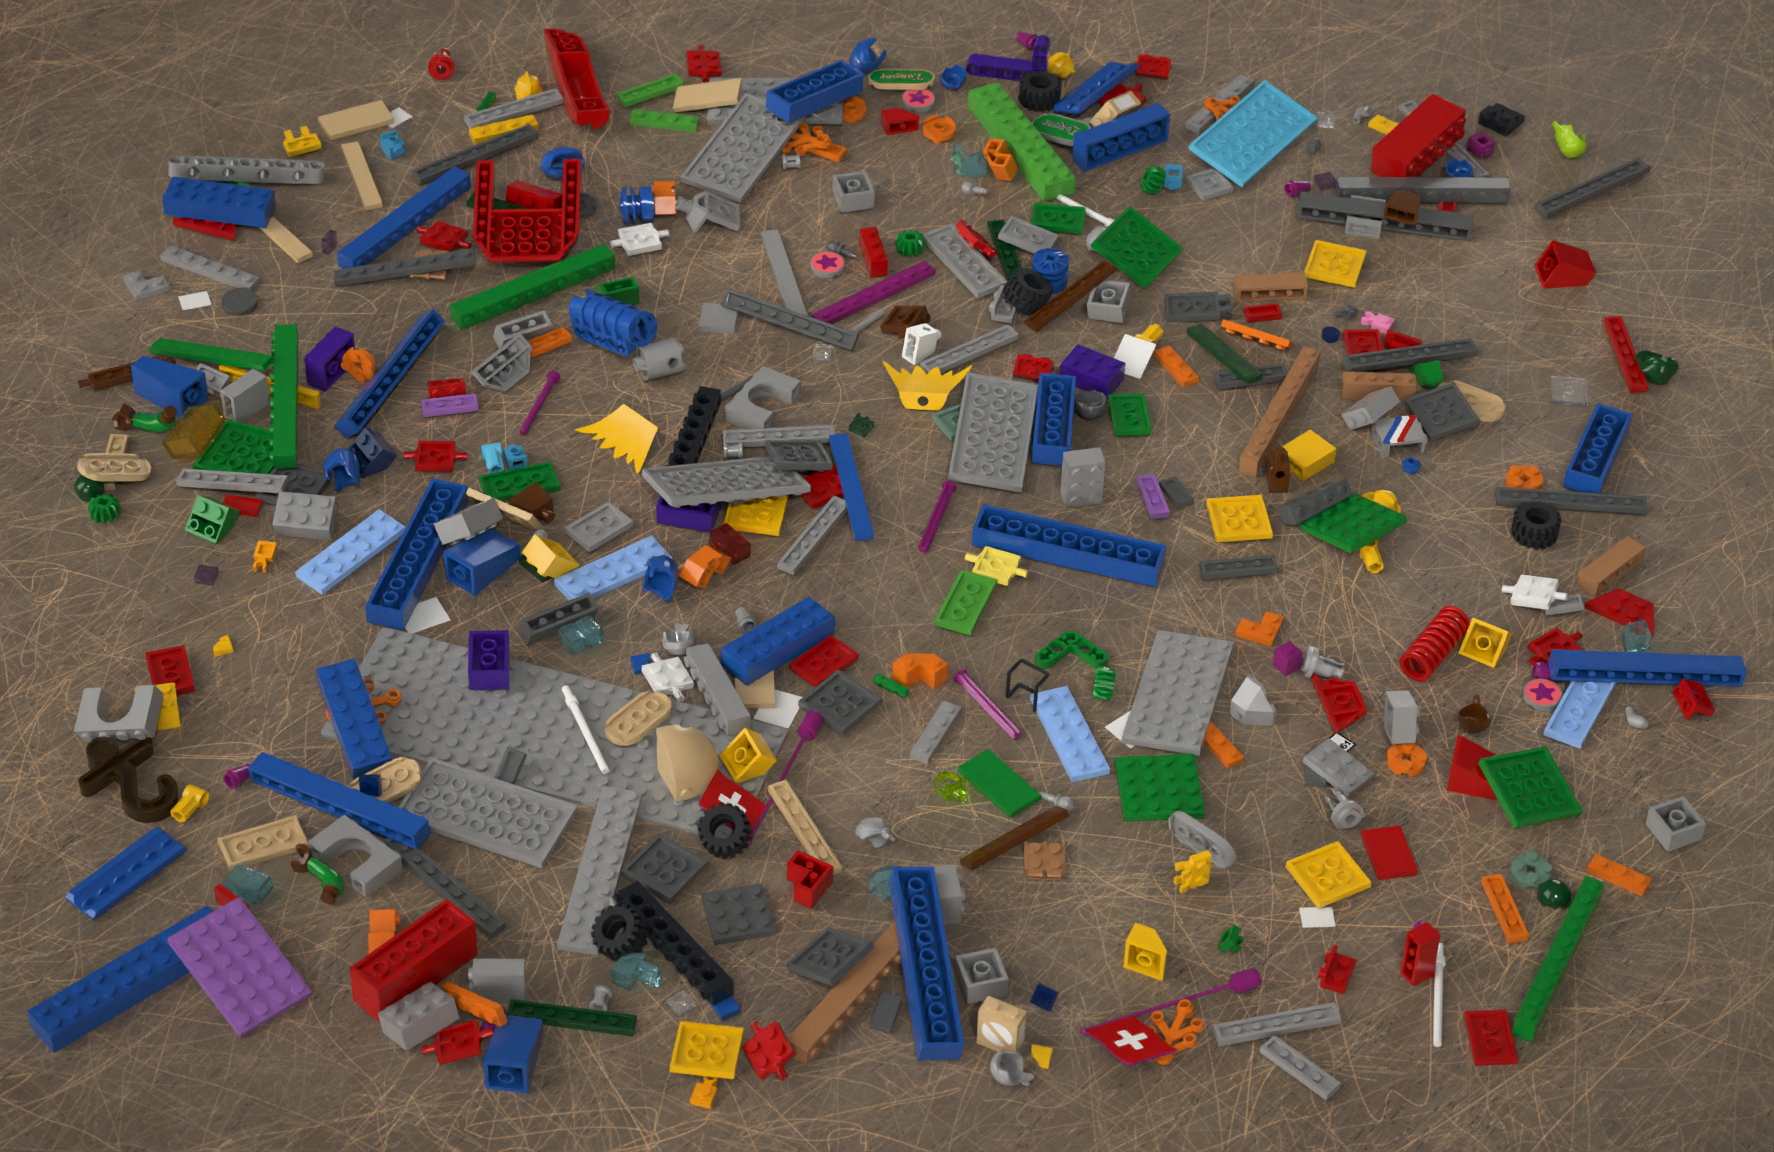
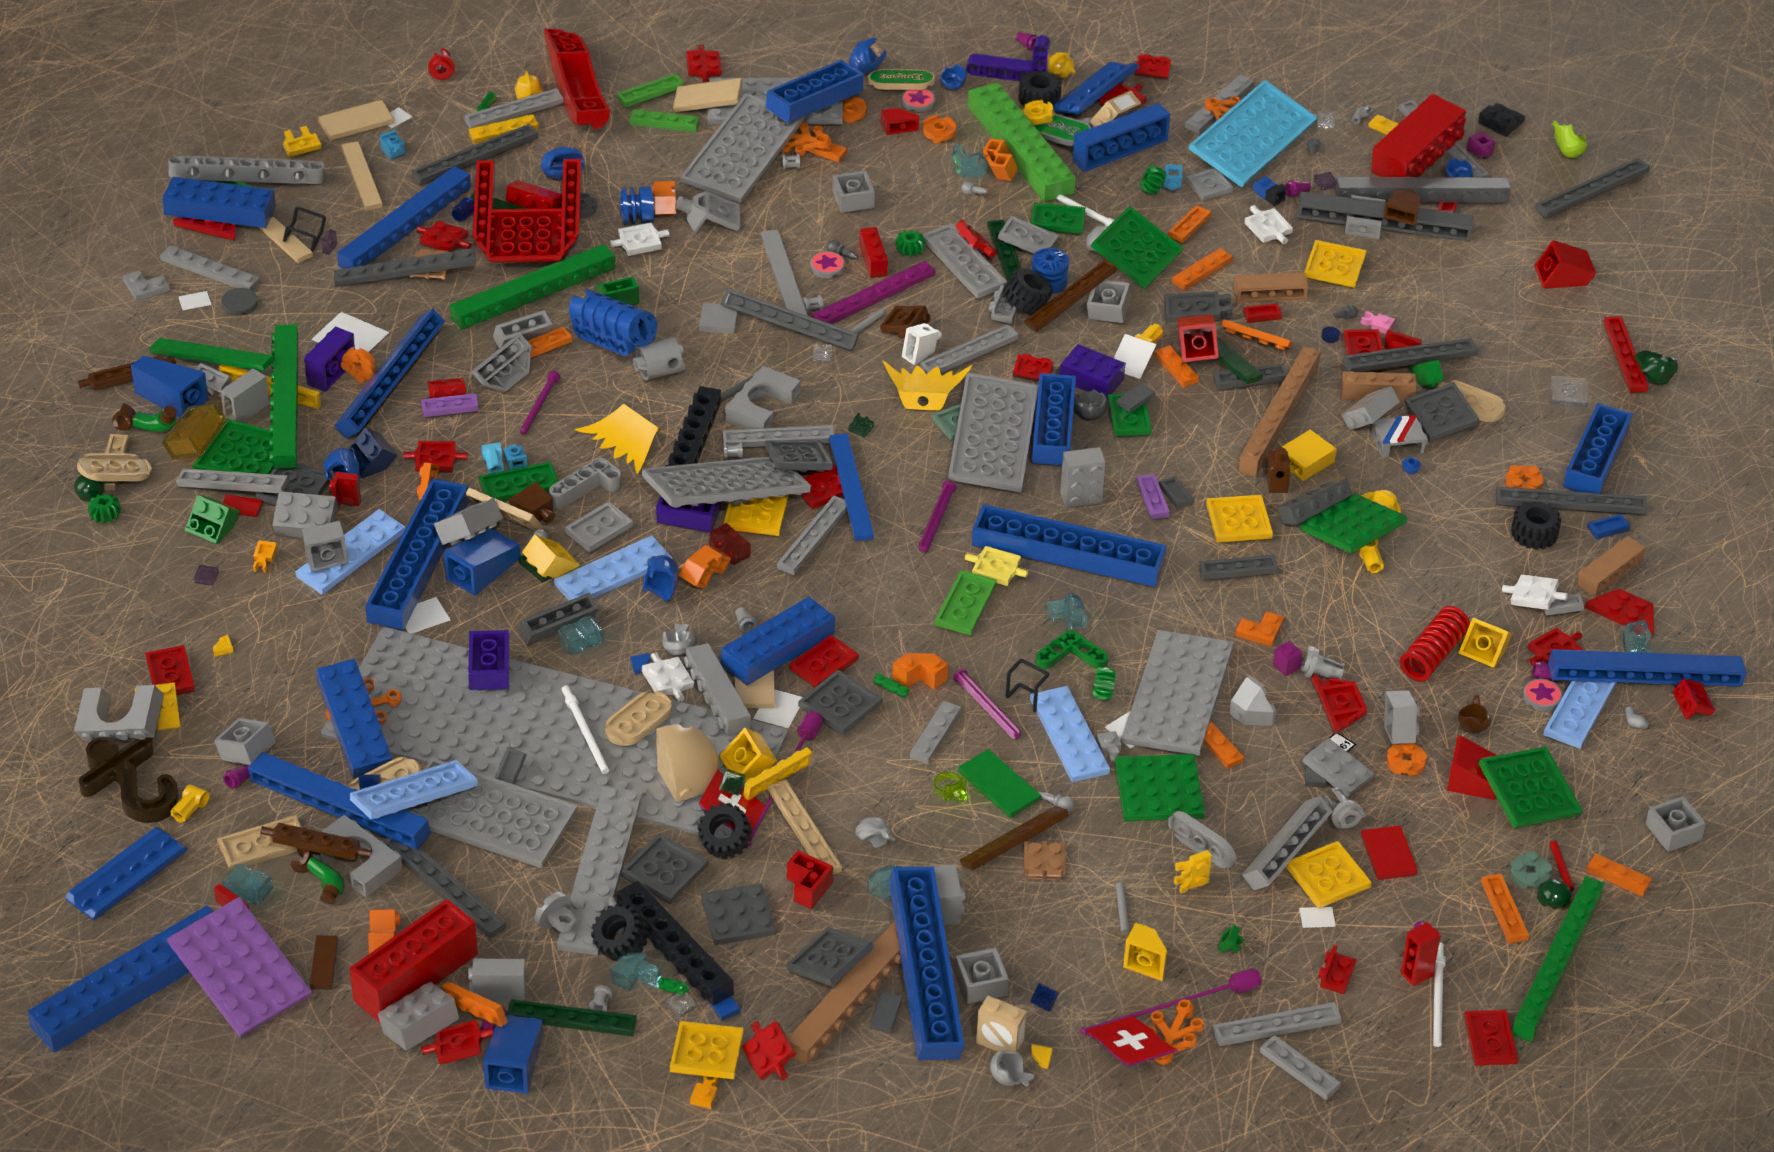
none -> light grey brick [214,718,276,765]
none -> reddish brown plate [260,822,372,860]
none -> black piece [283,206,326,252]
none -> light grey brick [302,521,349,572]
none -> reddish brown tile [310,935,338,989]
none -> white sticker [311,312,389,352]
none -> red bracket [329,472,361,511]
none -> light blue plate [350,760,478,820]
none -> orange plate [417,463,439,500]
none -> clear blue brick [452,197,474,222]
none -> light grey tile [534,892,576,932]
none -> light grey beam [549,458,621,509]
none -> green axle [657,977,689,995]
none -> clear green tile [720,769,746,796]
none -> yellow plate [743,747,812,800]
none -> light grey bush [803,295,824,313]
none -> yellow plate [1021,100,1054,126]
none -> clear light blue brick [1045,593,1088,629]
none -> light grey plate [1096,731,1121,762]
none -> light grey bar [1115,882,1129,935]
none -> dark grey tile [1117,383,1155,413]
none -> orange plate [1168,205,1211,243]
none -> orange plate [1171,247,1233,291]
none -> red slope [1177,314,1219,362]
none -> light grey brick [1242,796,1333,890]
none -> white plate [1245,205,1293,245]
none -> leg [1253,176,1287,206]
none -> red bar [1549,841,1574,891]
none -> blue tile [1587,514,1630,540]

